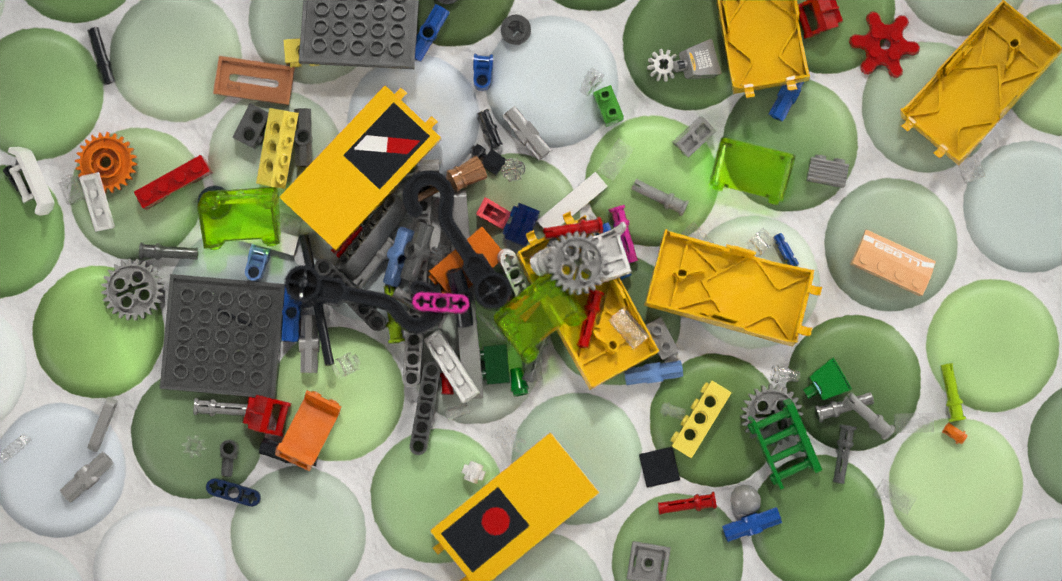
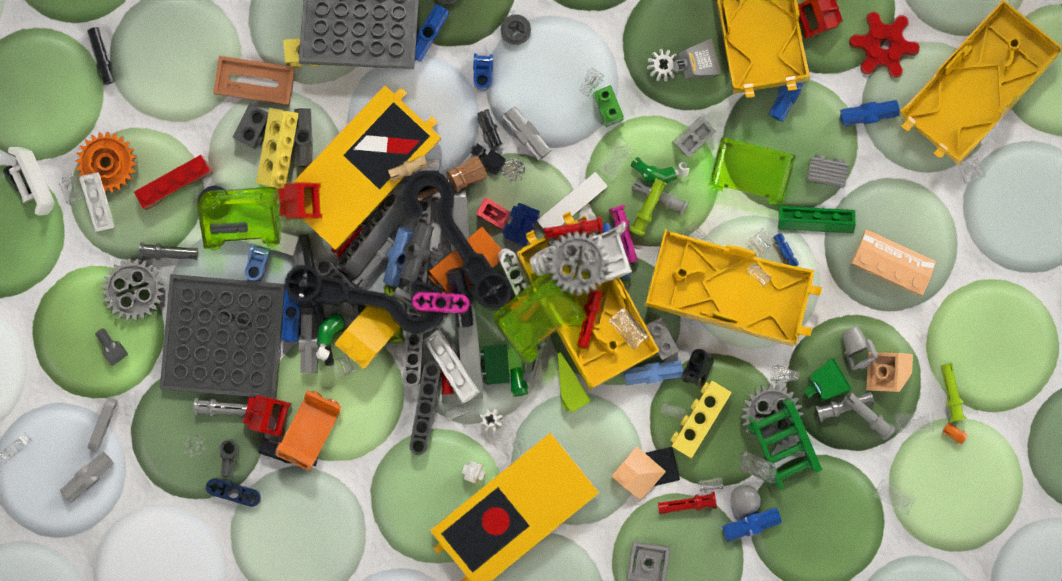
dark grey pin [833,424,857,484] -> none
none -> dark grey axle [95,328,128,366]
none -> dark grey axle [210,222,248,234]
none -> red piece [278,182,323,219]
none -> green arm [316,313,345,361]
none -> yellow slope [334,307,400,369]
none -> tan pin [388,155,428,181]
none -> white gear [480,409,504,432]
none -> lime slope [557,352,591,413]
none -> light nougat slope [612,447,666,500]
none -> lime pin [629,178,667,236]
none -> green arm [631,157,690,184]
none -> black piece [682,349,714,388]
none -> clear pin [698,477,723,493]
none -> clear plate [740,451,776,484]
none -> clear pin [746,263,772,287]
none -> green slope [778,206,856,233]
none -> blue piece [840,100,900,126]
none -> light grey piece [841,326,878,370]
none -> light nougat slope [866,352,913,392]

